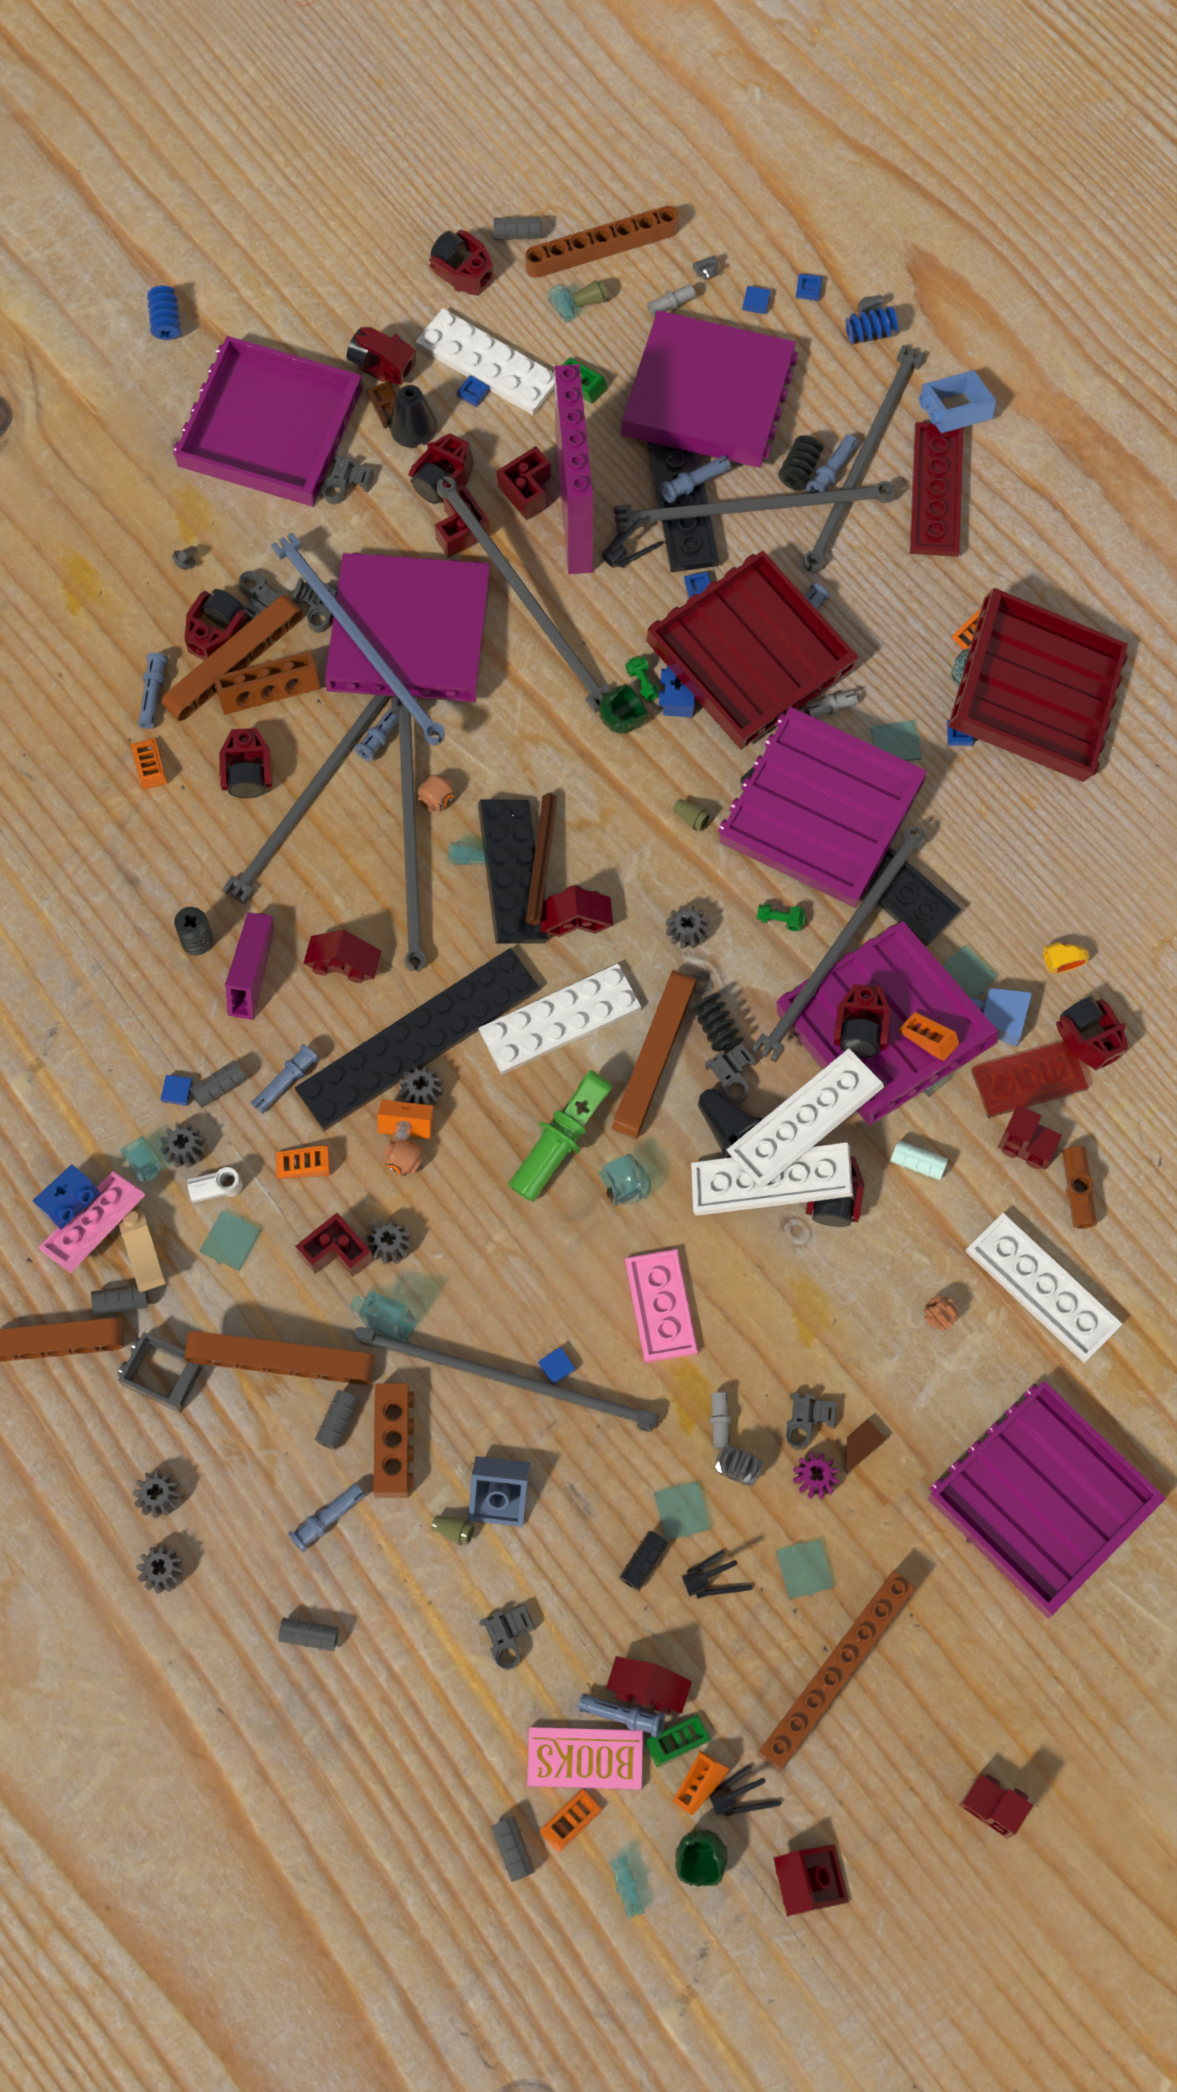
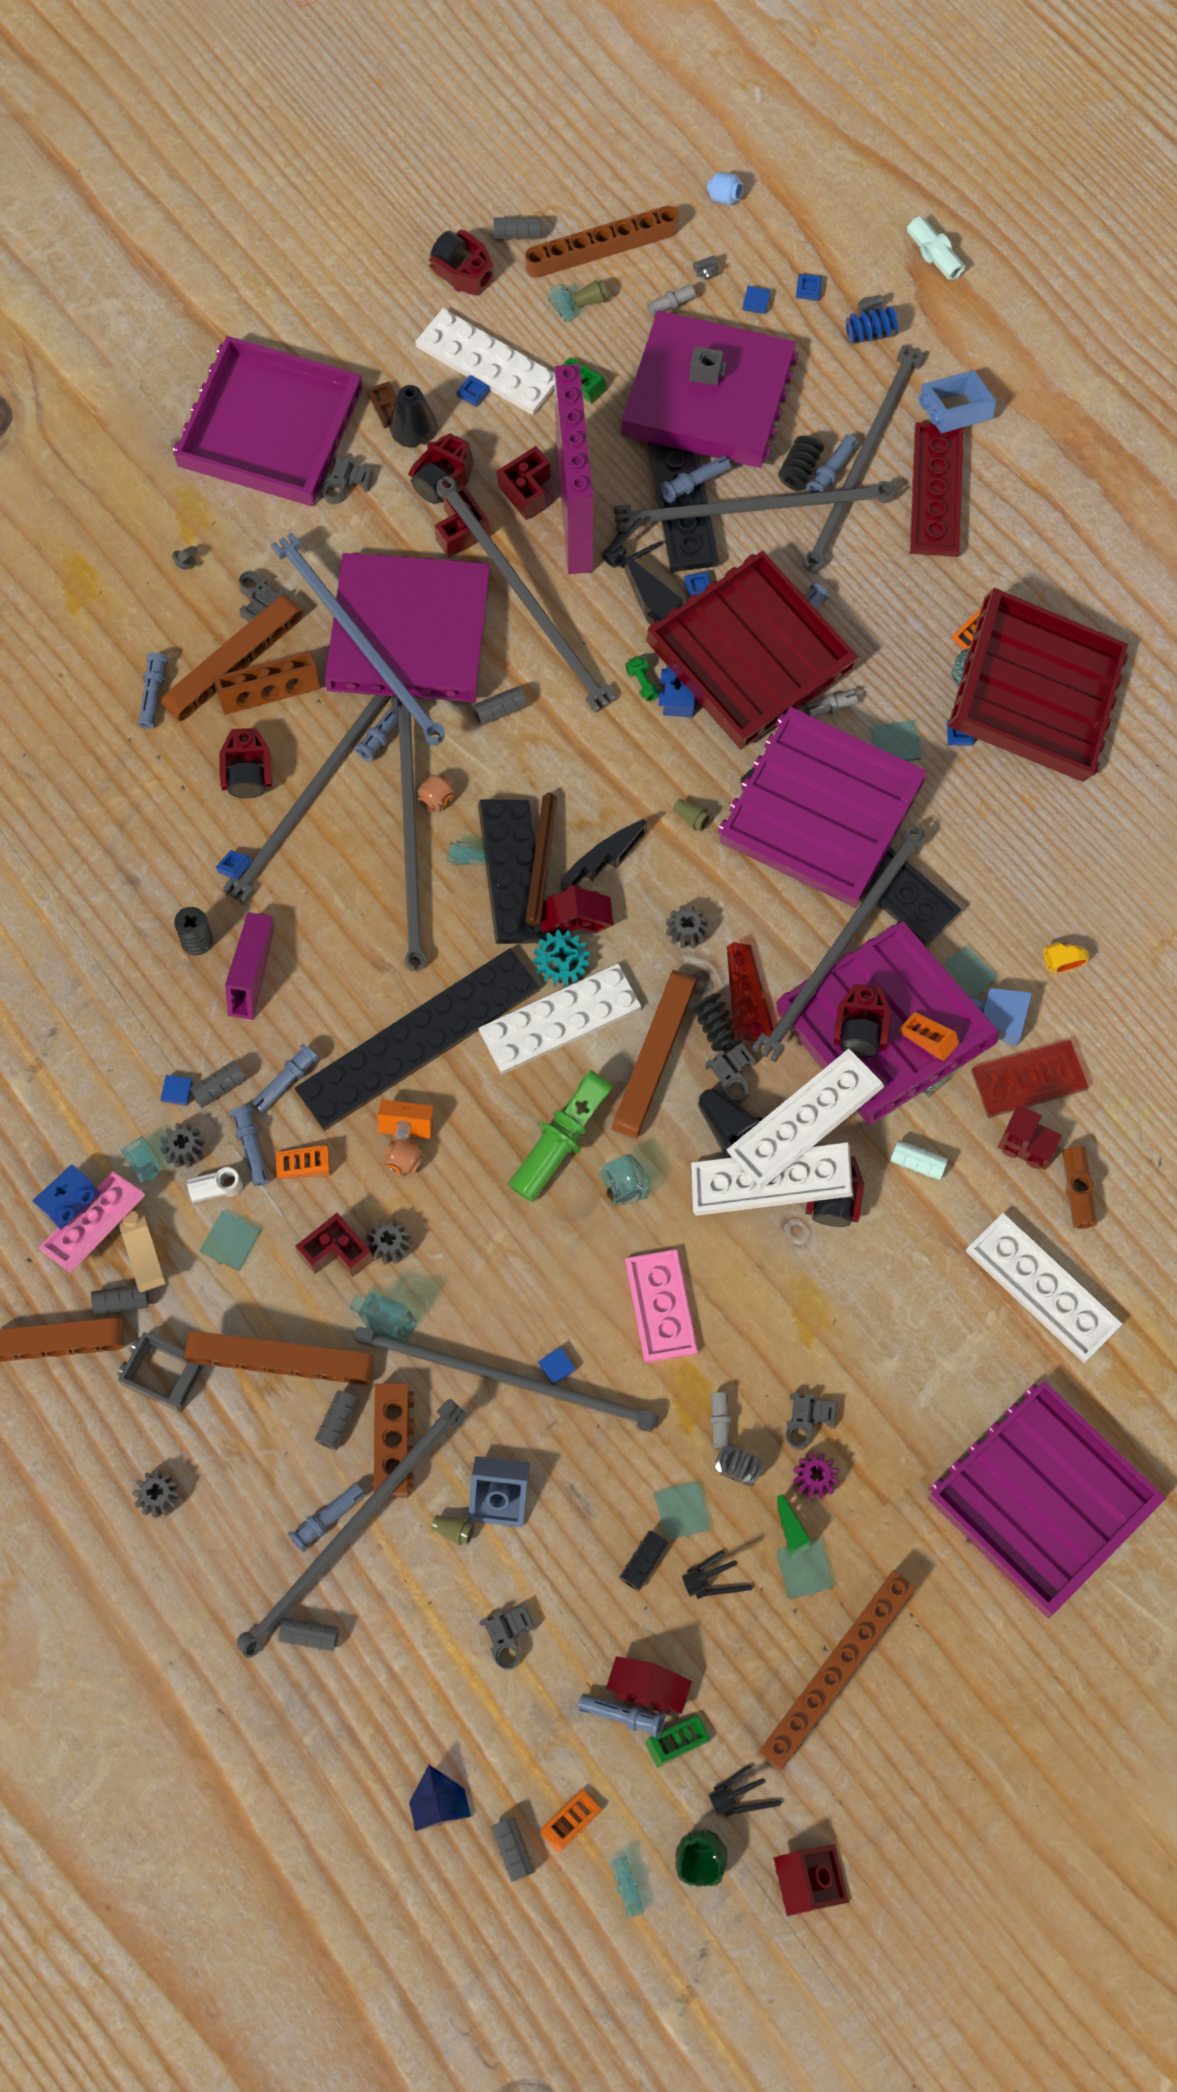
orange slope [131,738,167,790] -> none
flat silver gear [136,1545,185,1594] -> none
blue piece [147,285,181,340] -> none
dark red piece [184,589,248,660] -> none
dark grey piece [293,577,338,633] -> none
dark red brick [303,929,382,983] -> none
dark red piece [346,327,416,385] -> none
flat silver gear [399,1065,444,1105] -> none
bright pink tile [527,1727,643,1790] -> none
dark green hair [599,684,648,734] -> none
orange slope [672,1750,730,1815] -> none
green bar [756,903,806,932] -> none
reddish brown tile [845,1419,886,1474] -> none
nougat gear [924,1294,959,1331] -> none
dark red brick [959,1774,1034,1839] -> none
dark red piece [1056,996,1128,1071] -> none
none -> blue tile [216,850,252,880]
none -> sand blue pin [229,1105,270,1186]
none -> dark grey hinge [237,1399,466,1658]
none -> clear blue slope [409,1764,471,1831]
none -> dark grey axle [473,686,527,726]
none -> teal gear [533,930,590,987]
none -> black slope [561,819,647,891]
none -> black slope [625,556,683,625]
none -> dark grey brick [689,346,726,385]
none -> light blue head [707,172,743,205]
none -> clear red wing [726,942,774,1042]
none -> green slope [777,1494,811,1558]
none -> light aqua piece [907,216,965,281]

